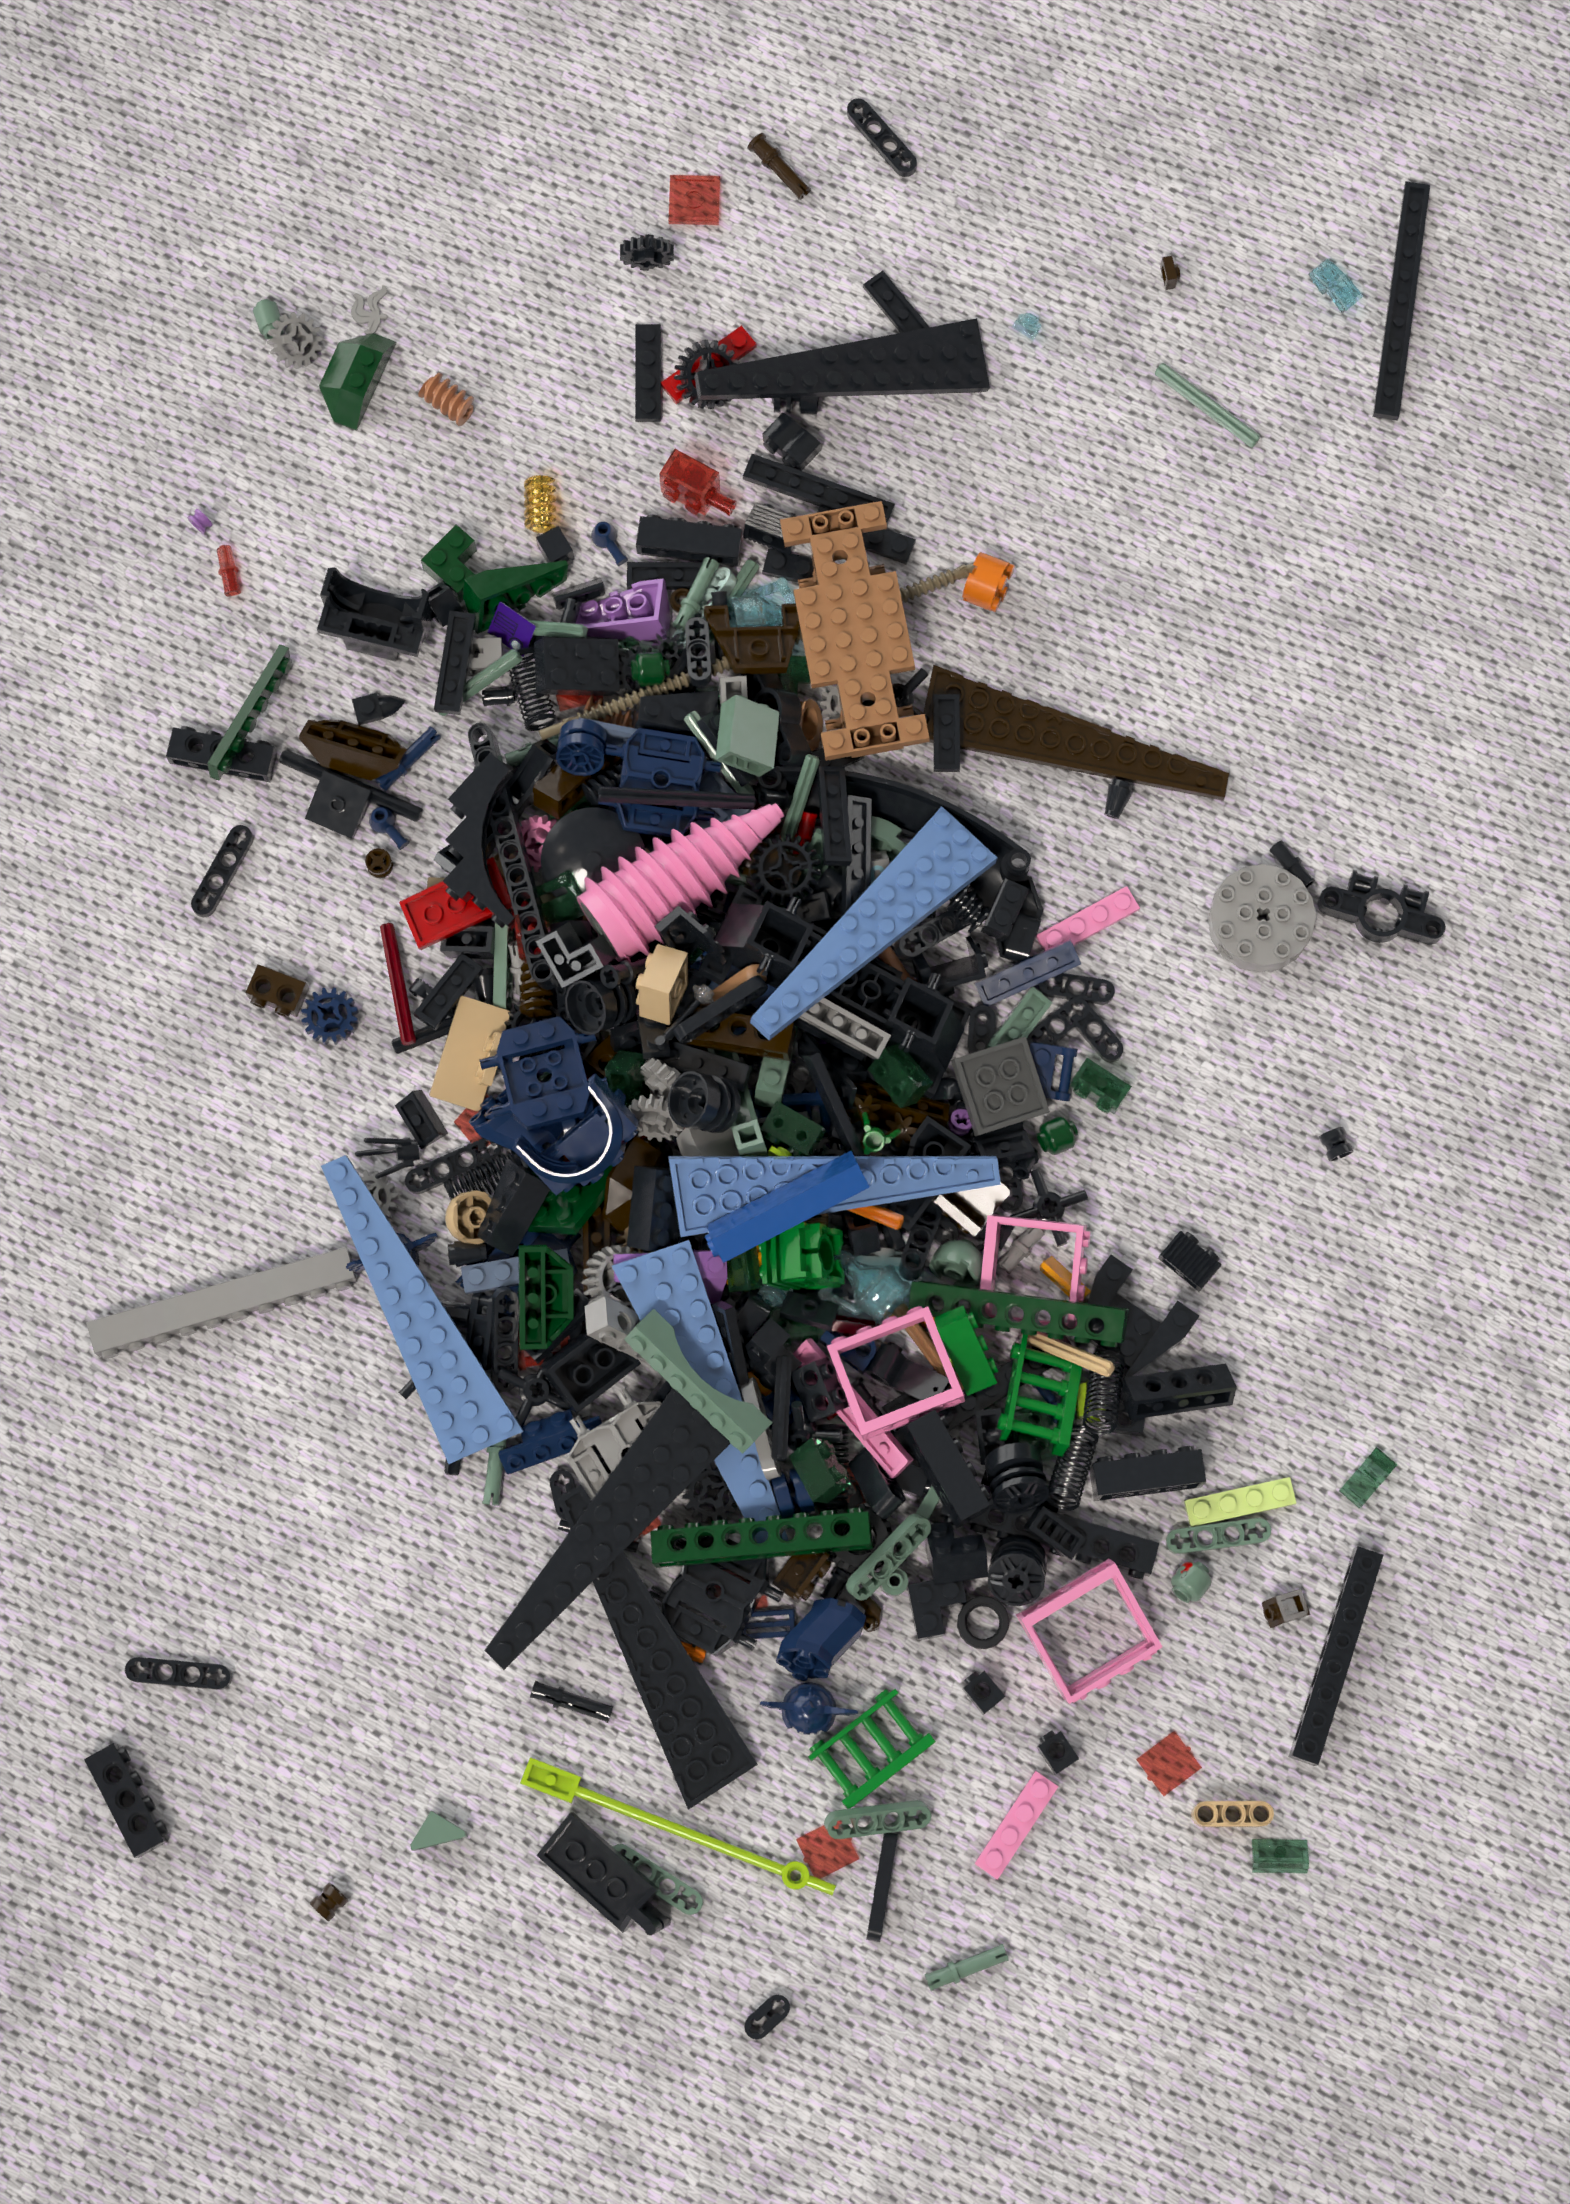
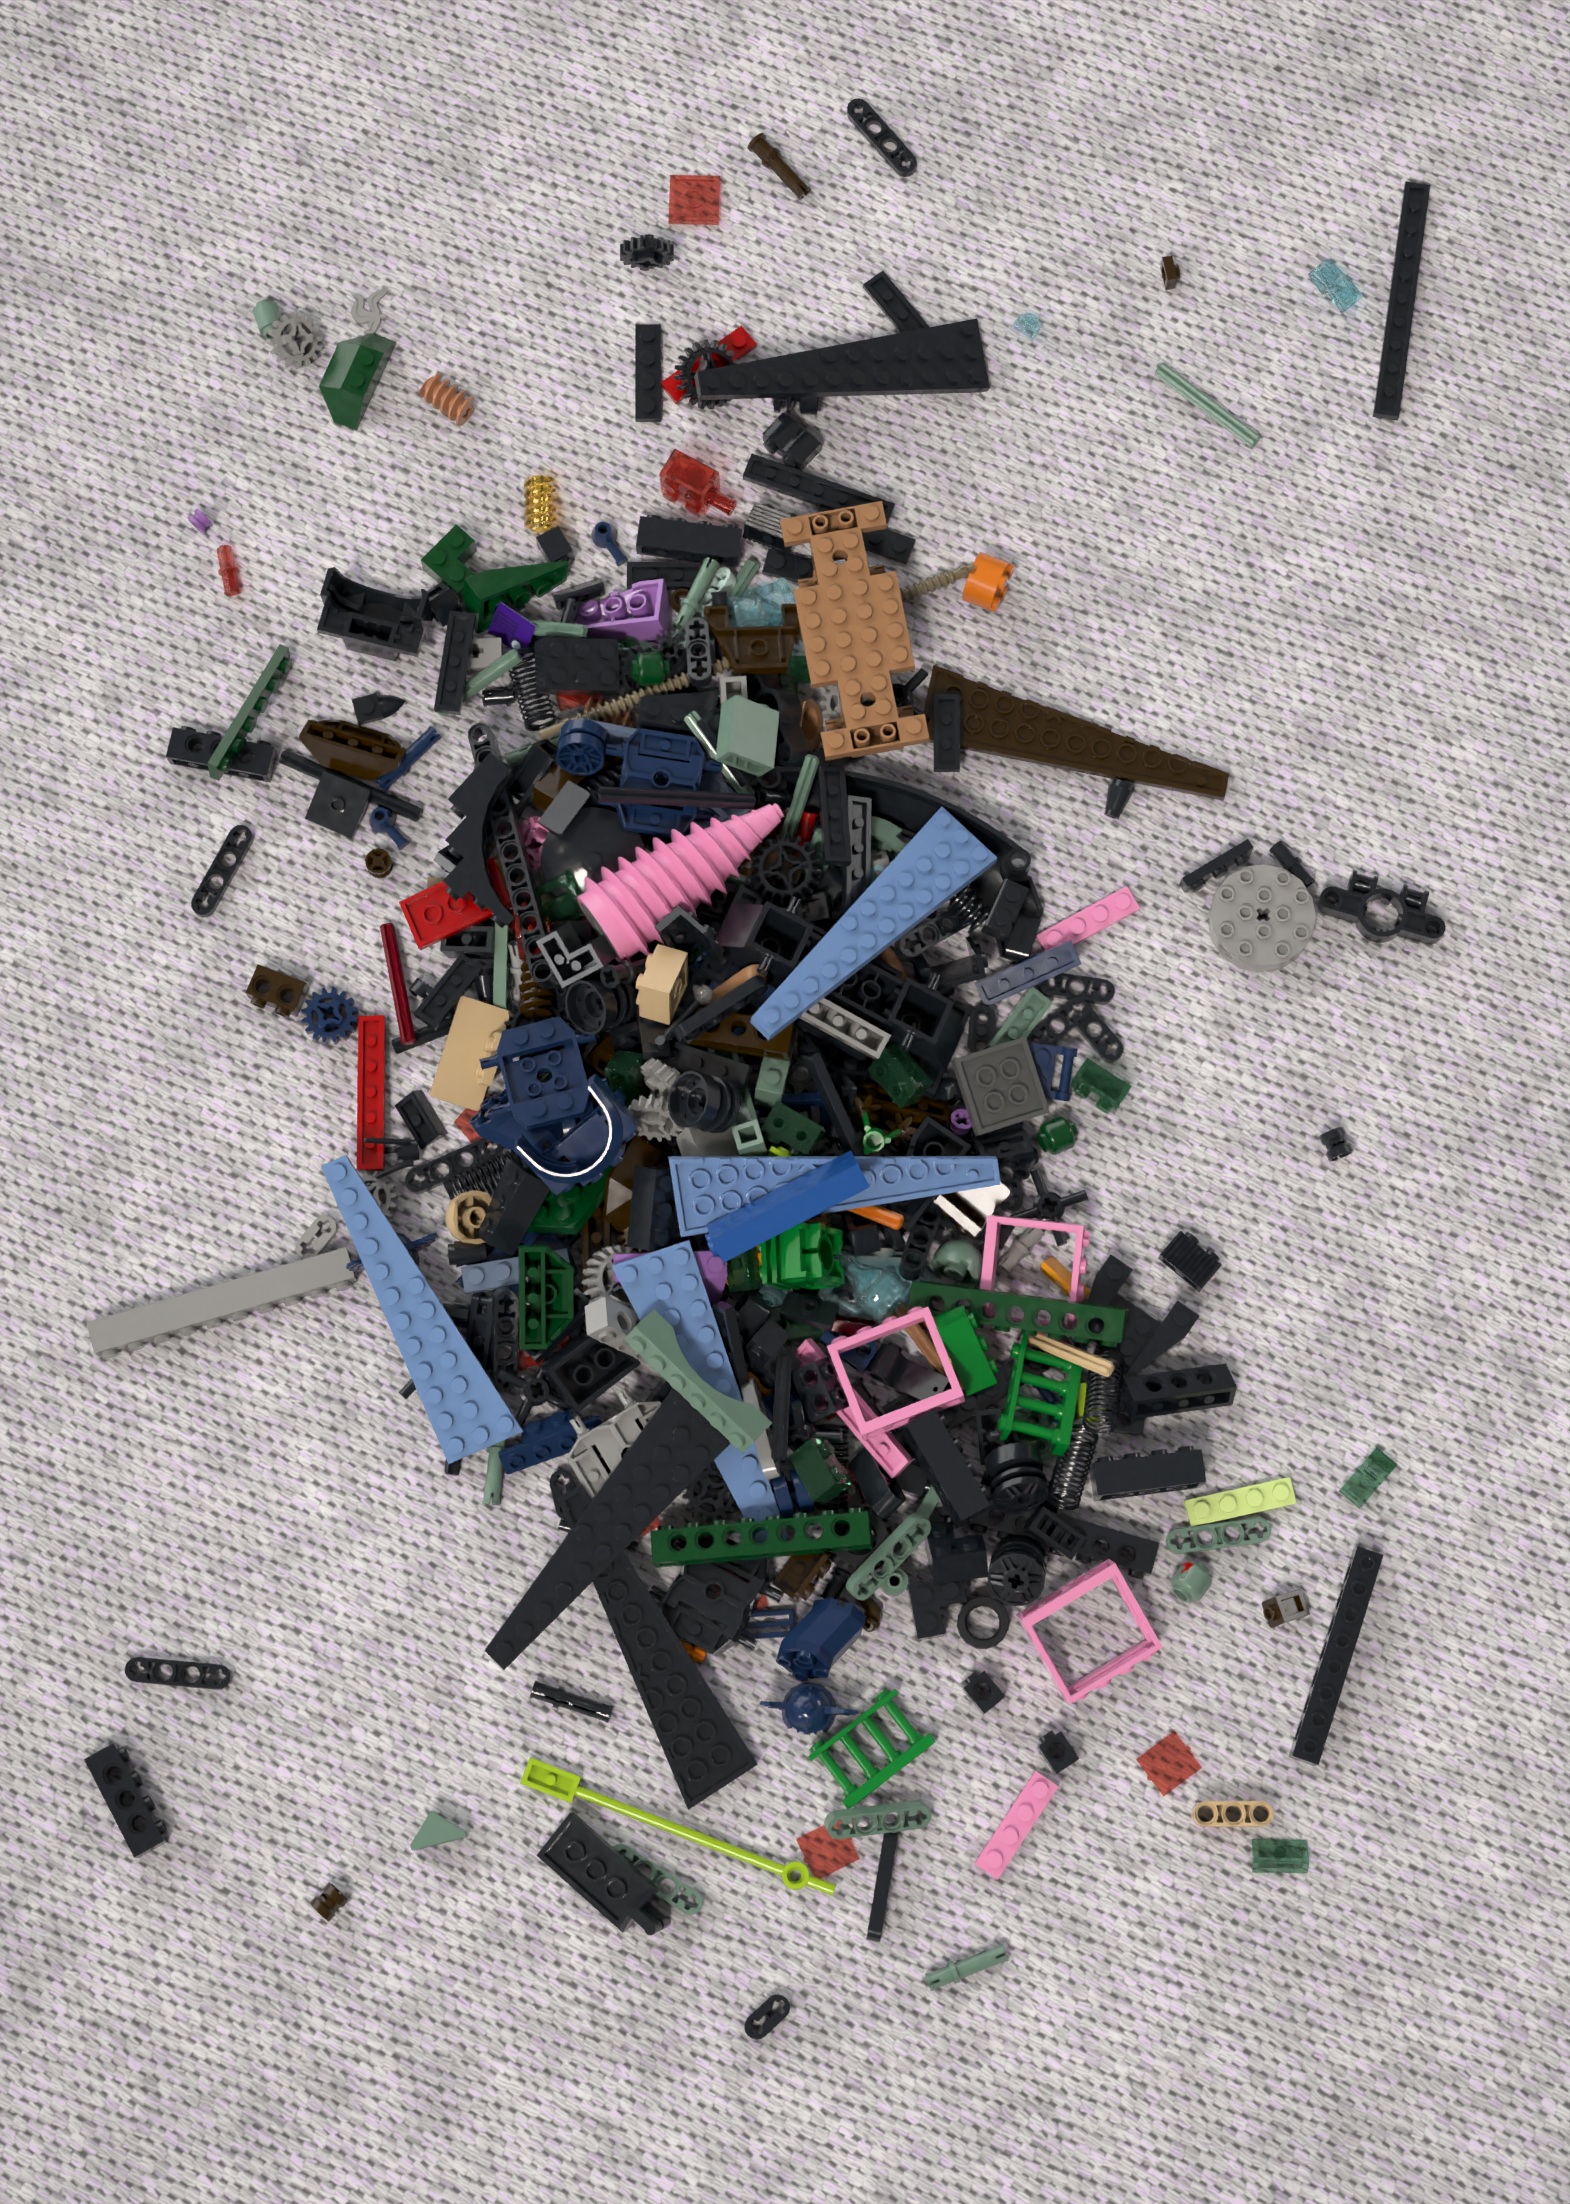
none -> light grey beam [296,1215,338,1260]
none -> red plate [356,1015,386,1172]
none -> slope [537,780,591,838]
none -> black plate [1179,839,1254,893]

